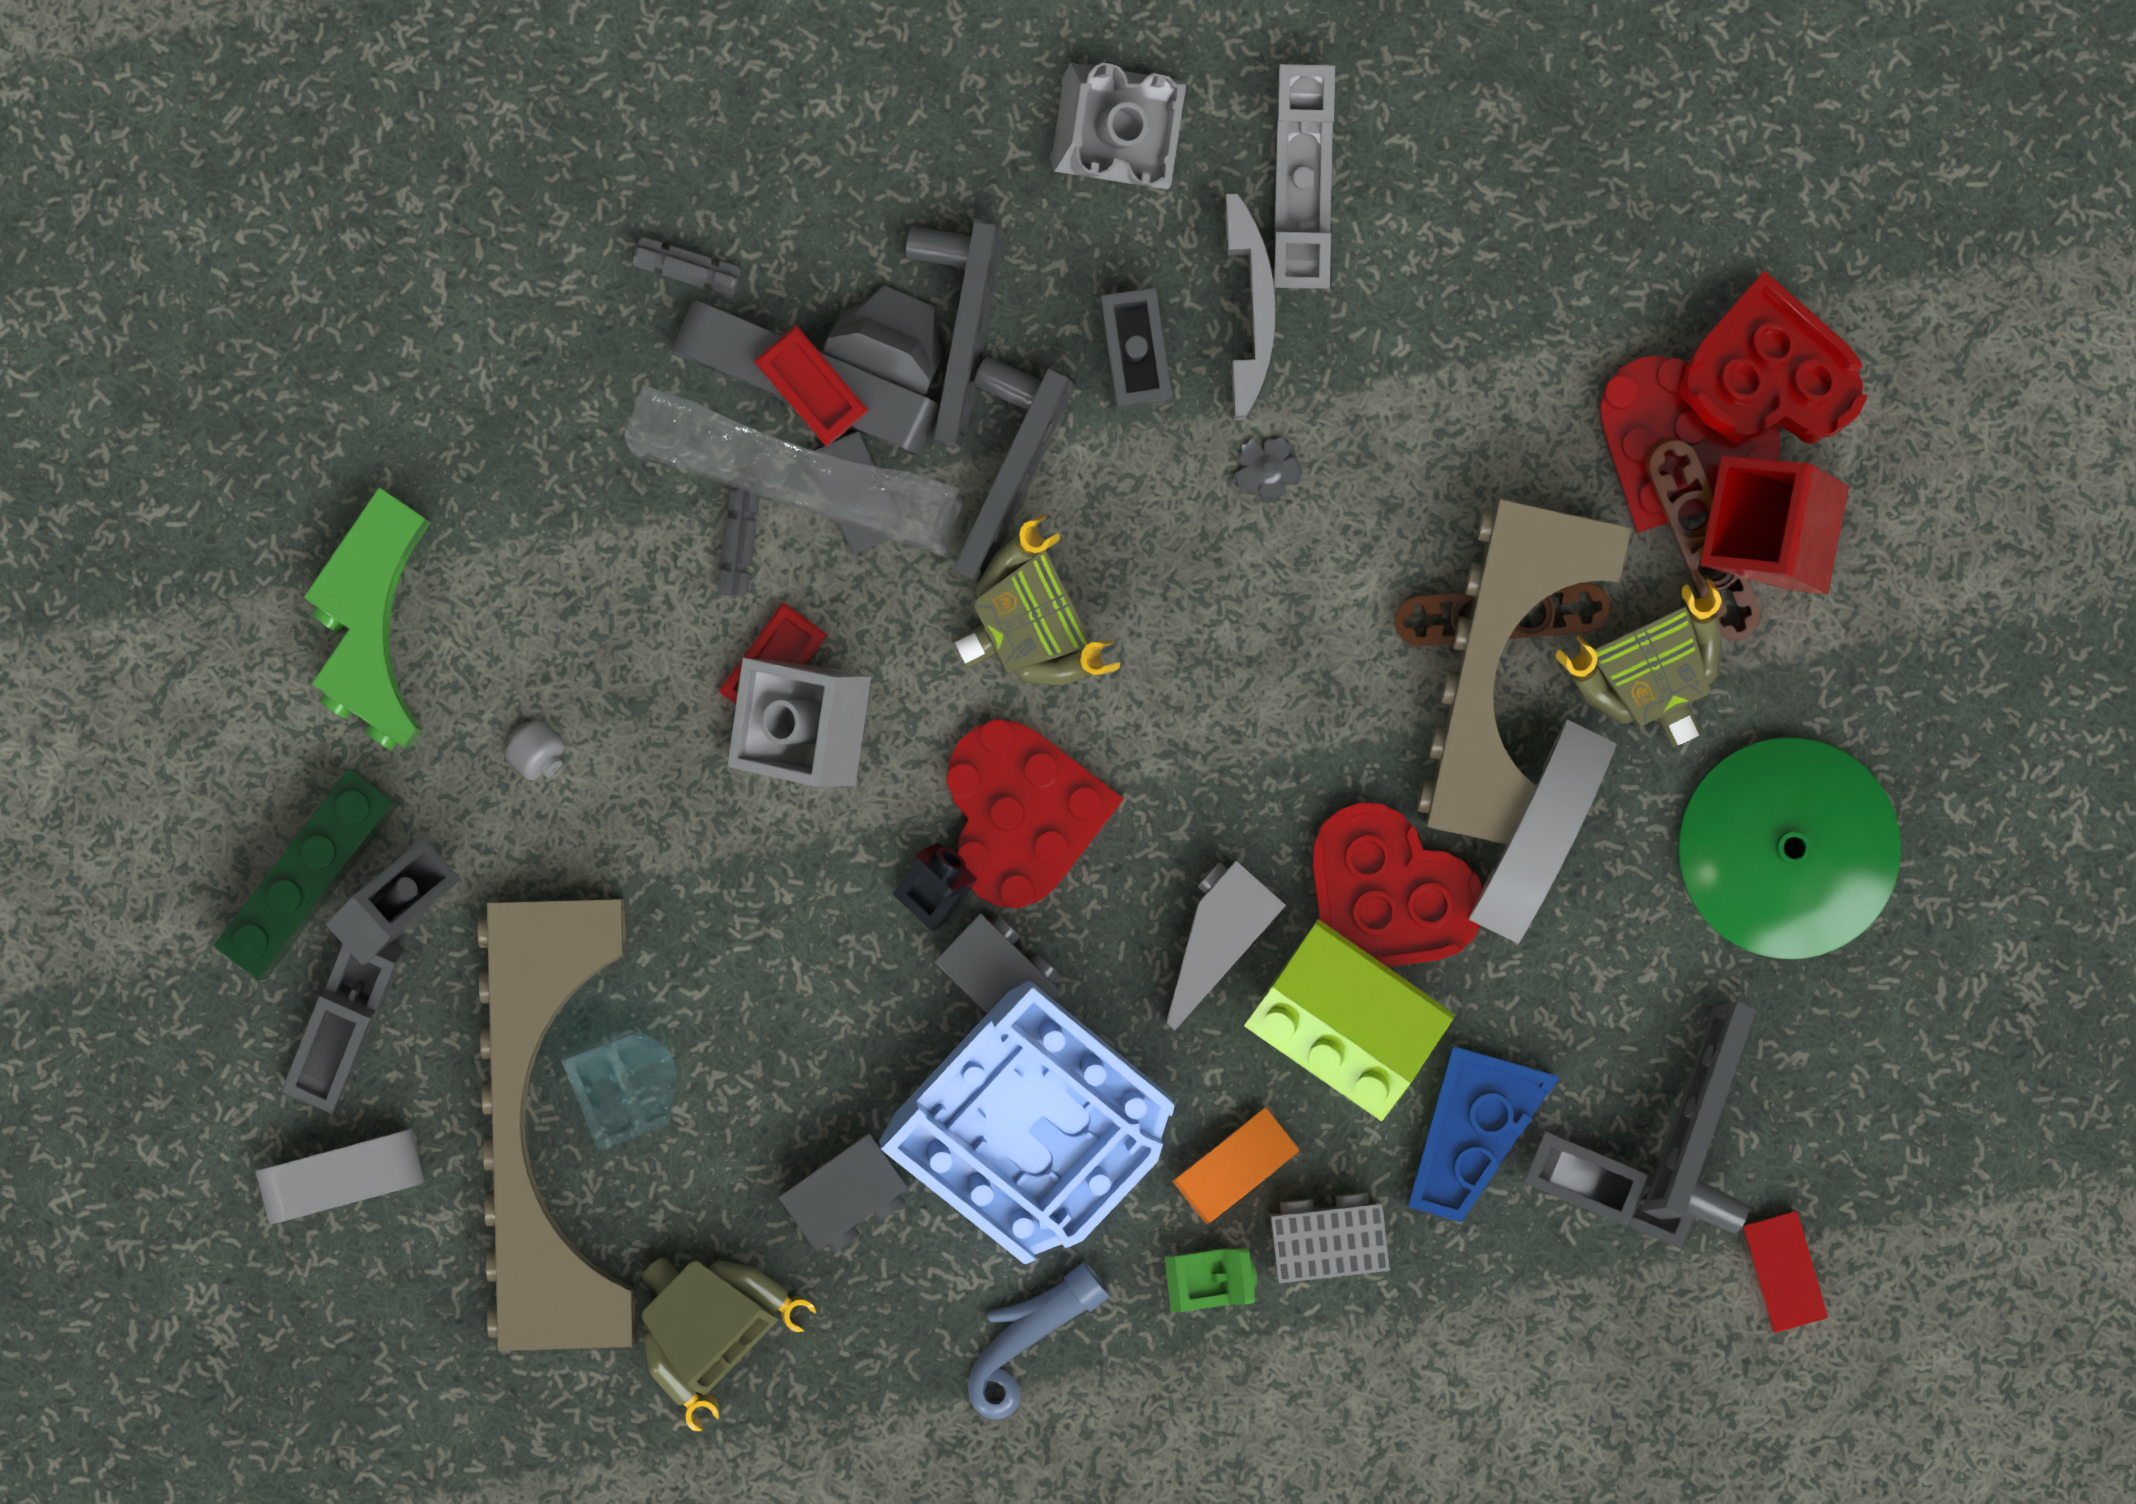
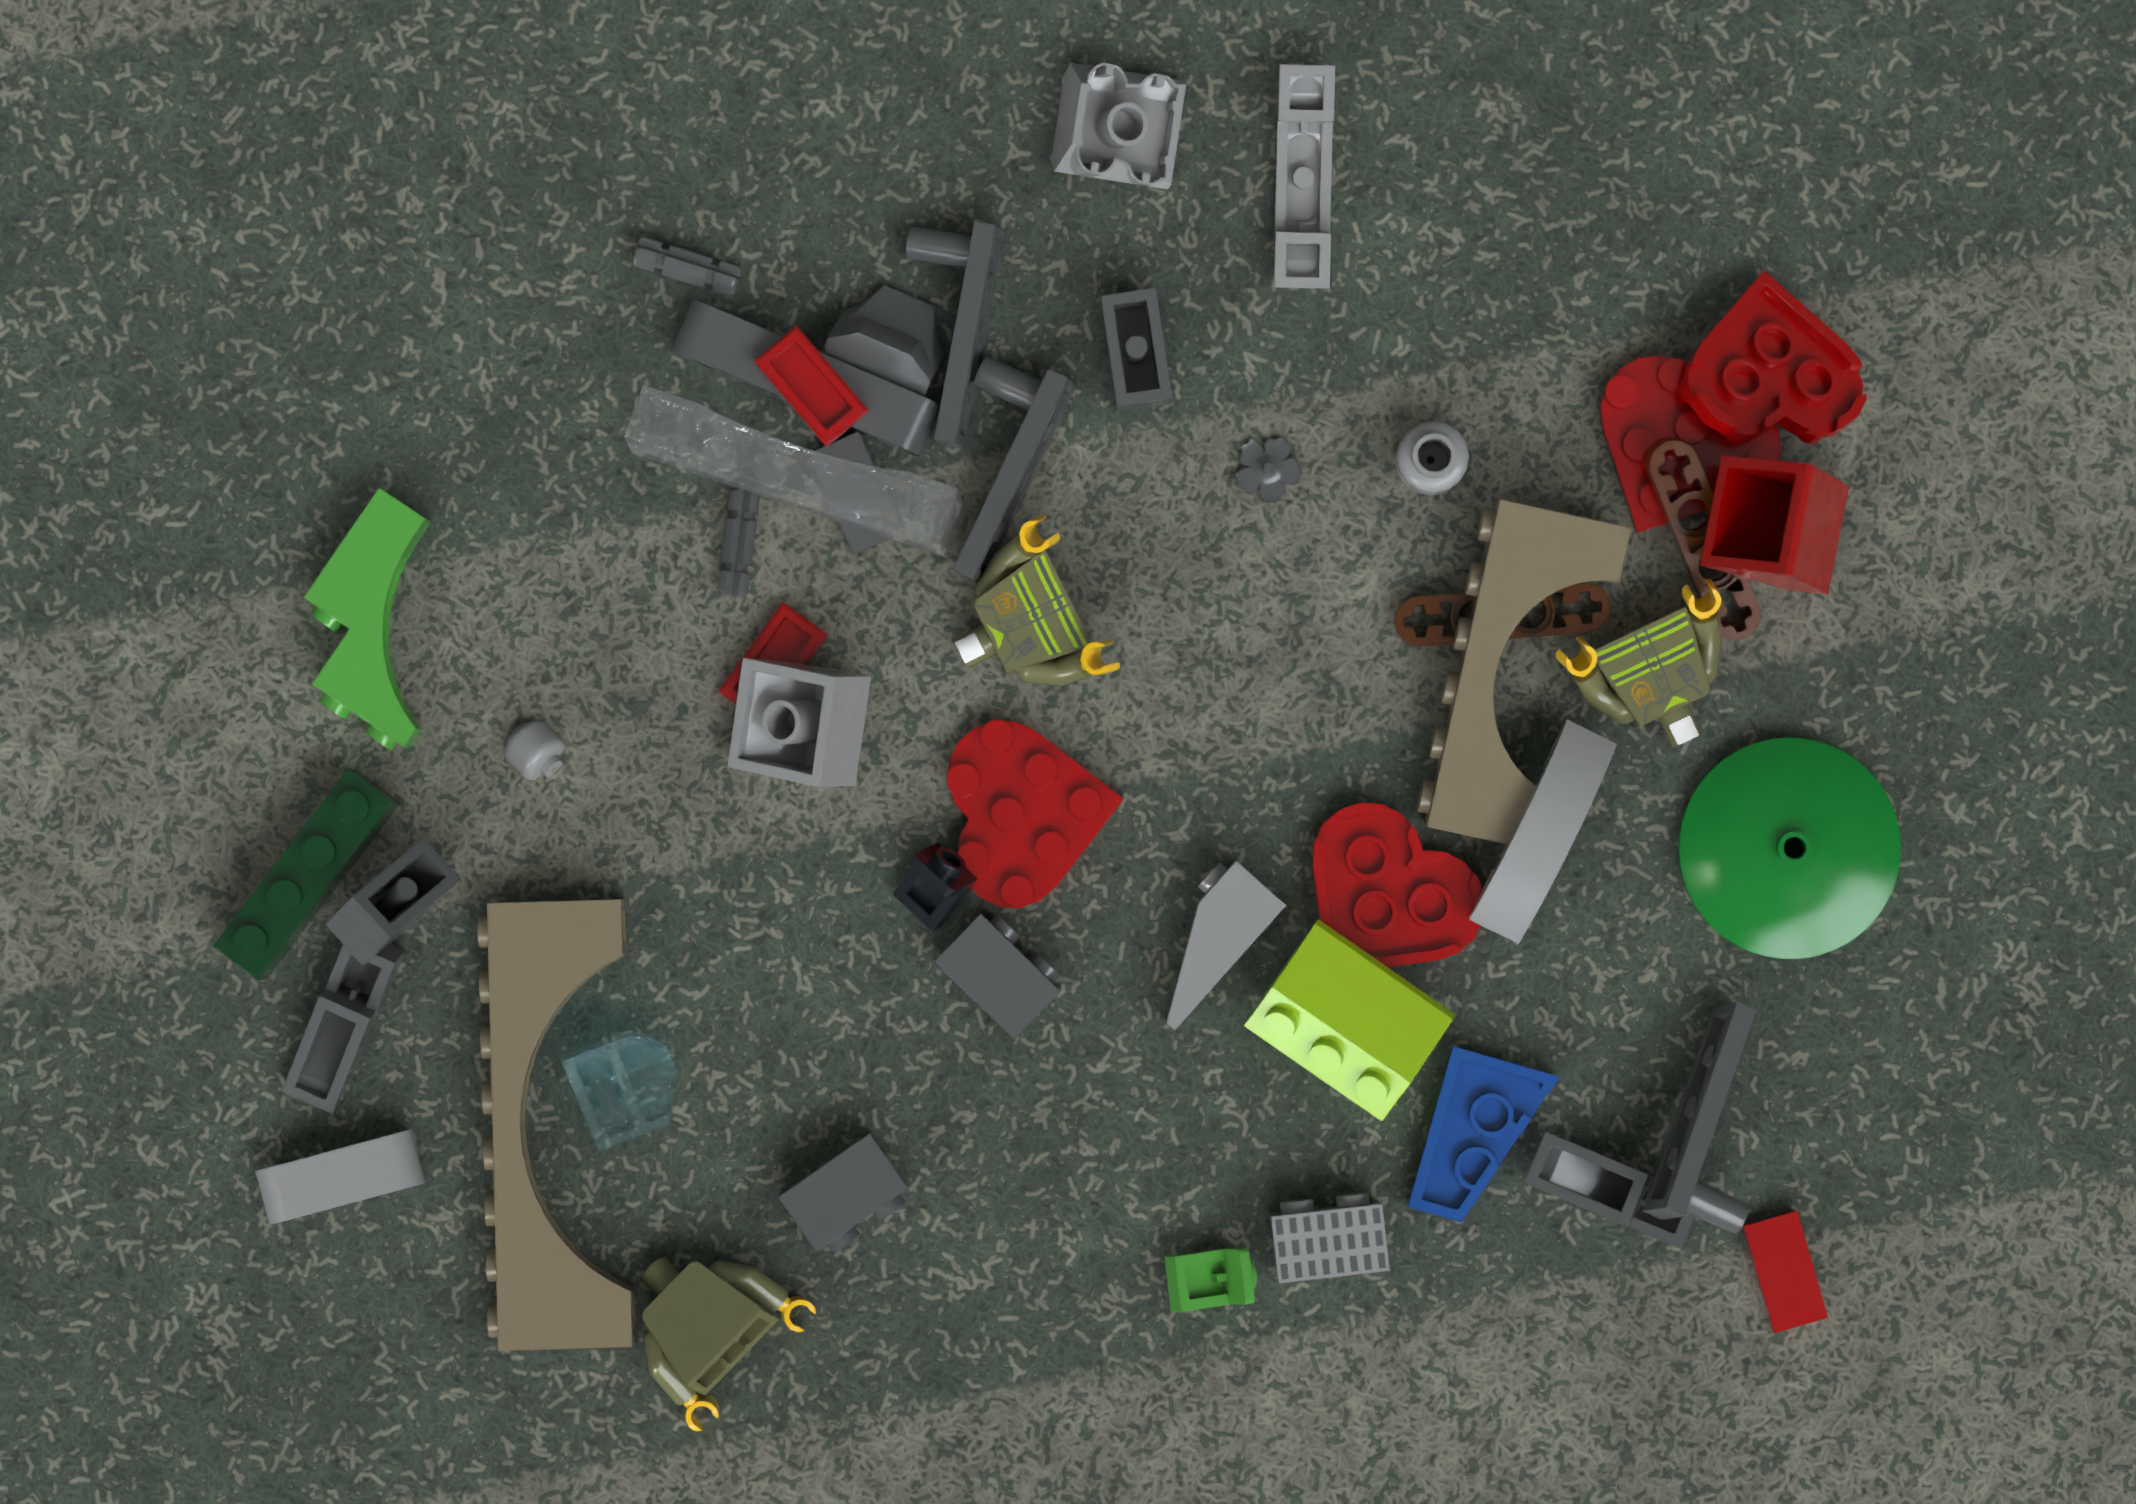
light blue wedge [879,980,1175,1264] -> none
sand blue plant [967,1261,1111,1419] -> none
orange slope [1172,1107,1300,1225] -> none
light grey slope [1225,194,1275,421] -> none
none -> light grey head [1395,421,1469,496]

